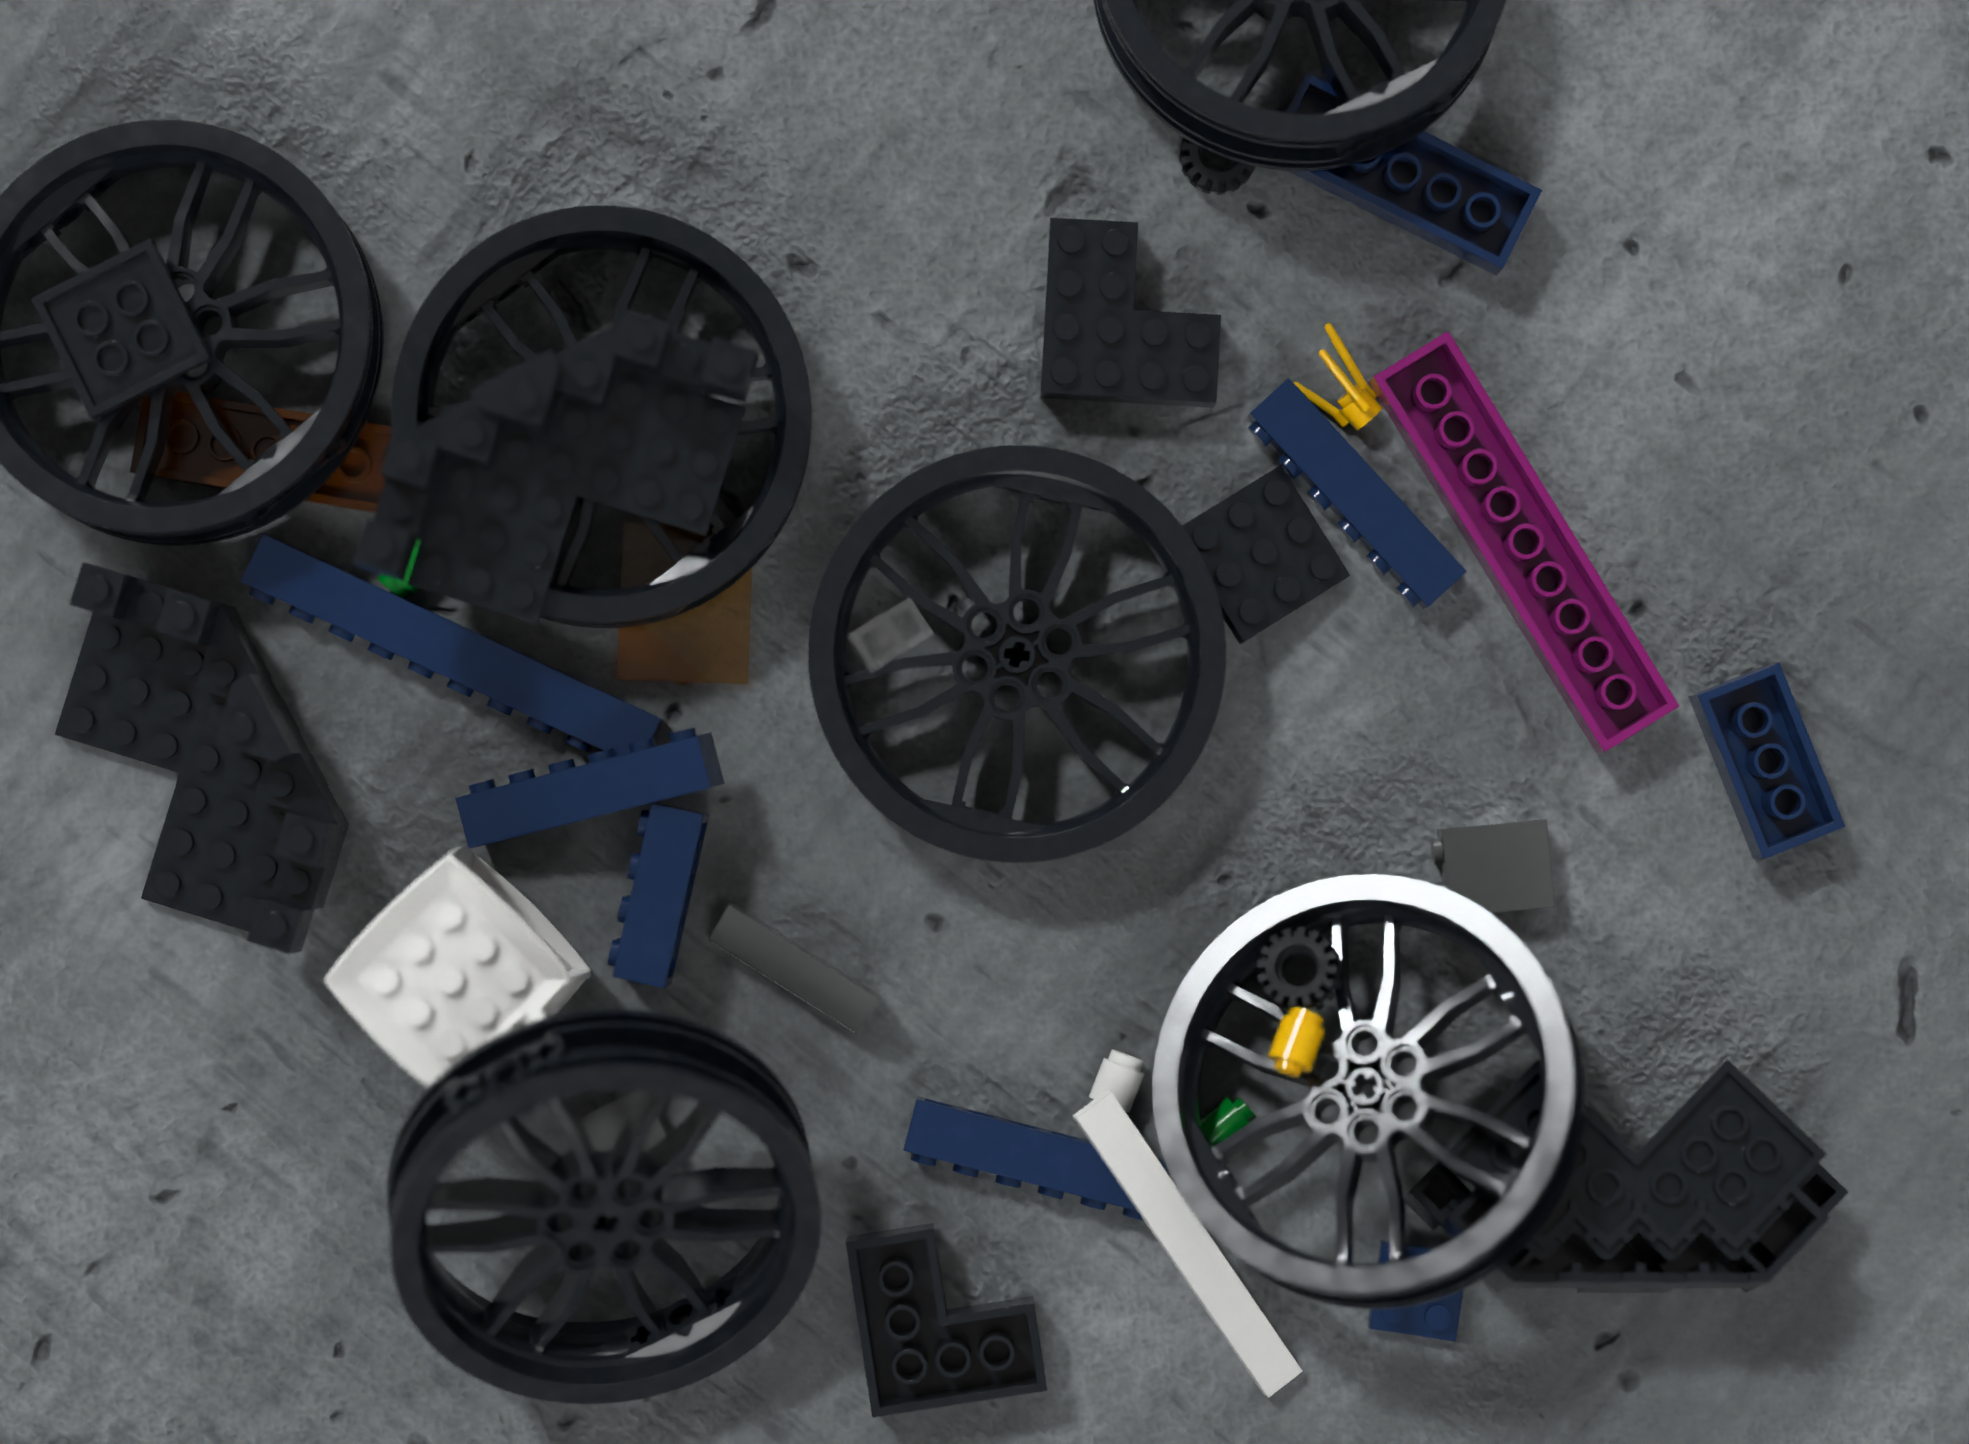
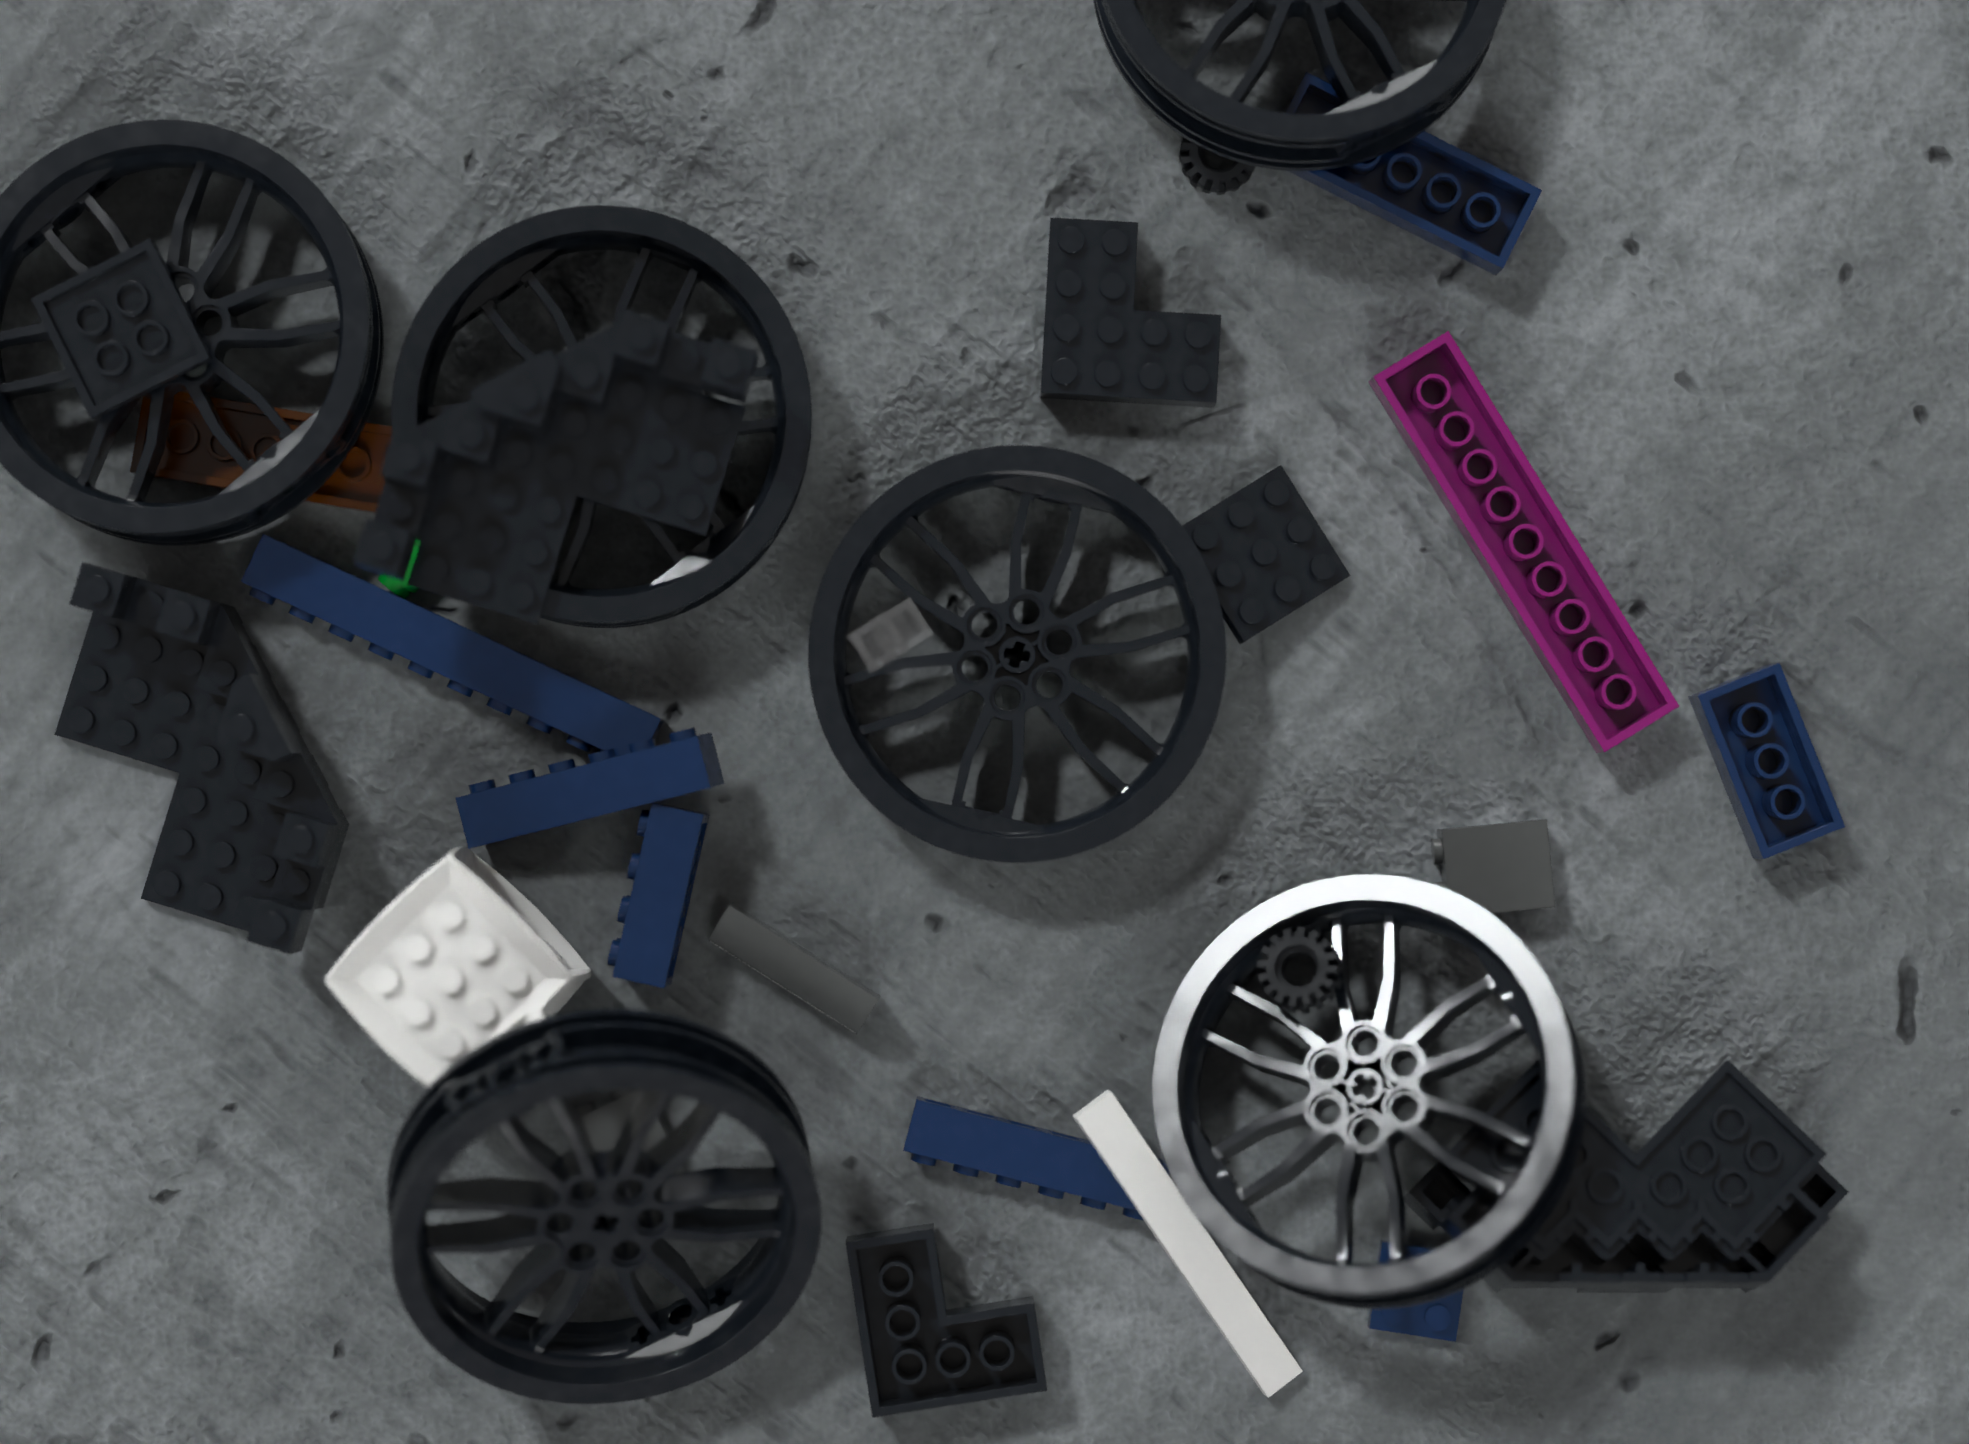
clear orange piece [617,523,753,685] -> none
white brick [1089,1049,1144,1113] -> none
green brick [1201,1097,1257,1146] -> none
dark blue brick [1247,378,1467,609] -> none
yellow brick [1268,1007,1325,1078] -> none
yellow plant [1293,323,1383,430] -> none

